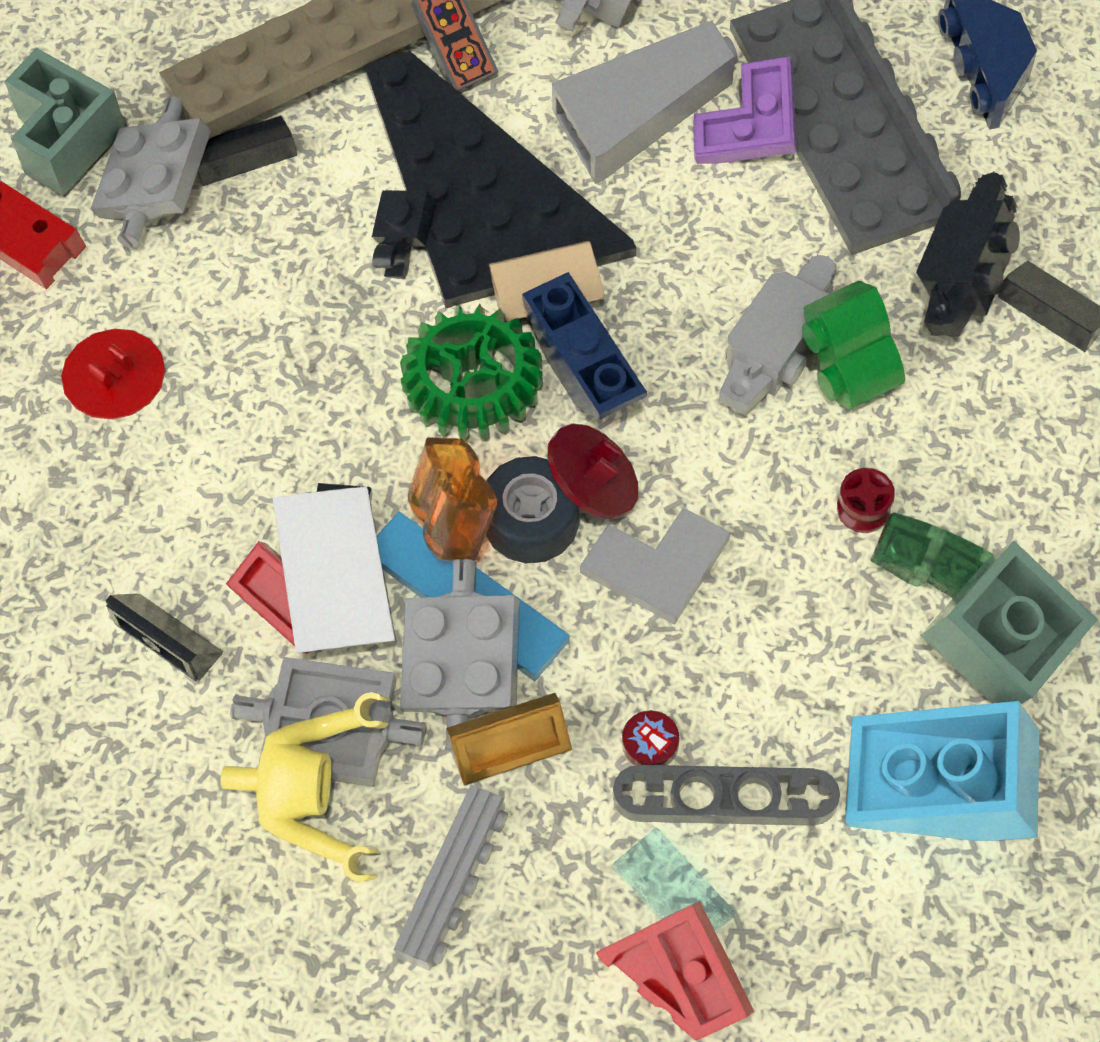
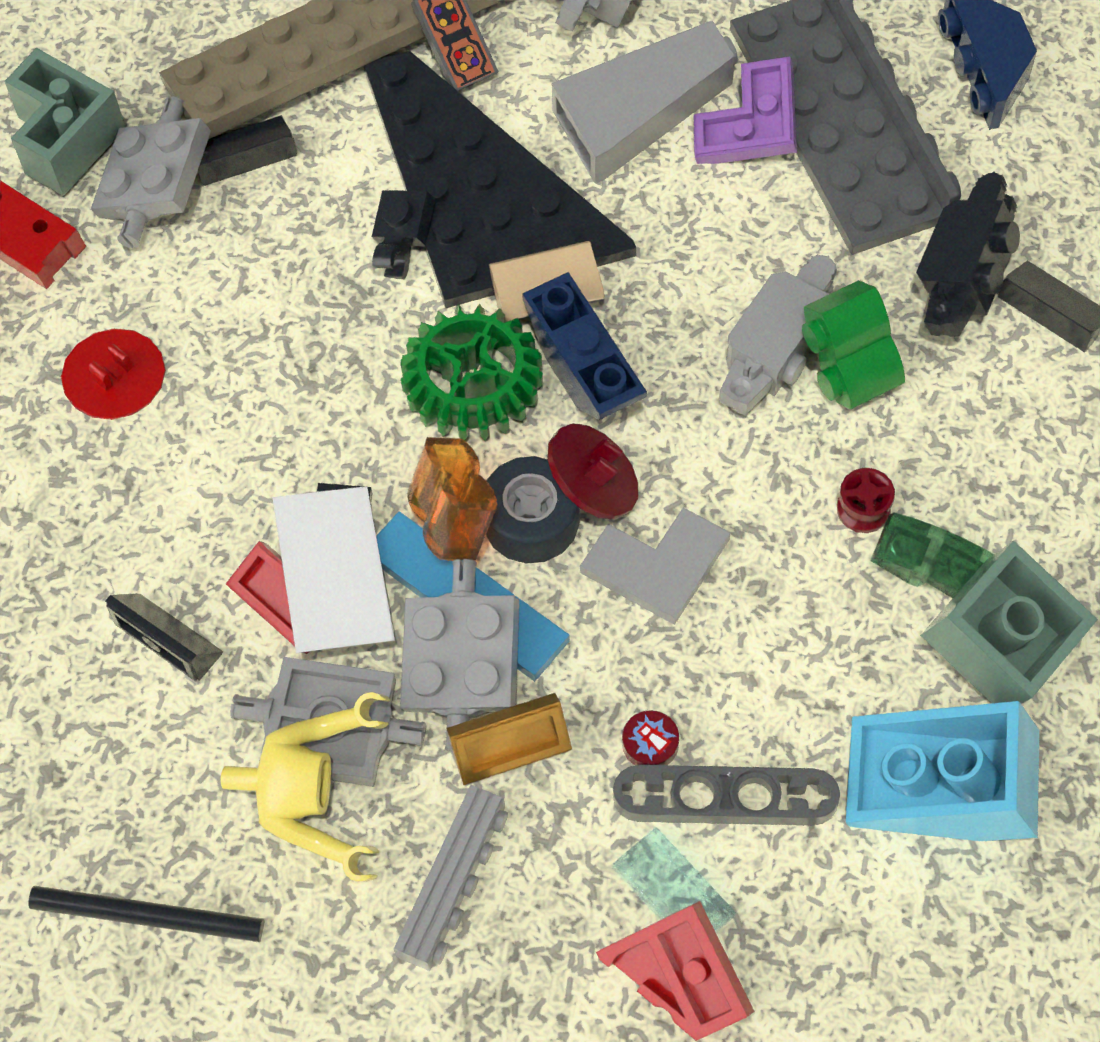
none -> black bar [28,886,265,942]

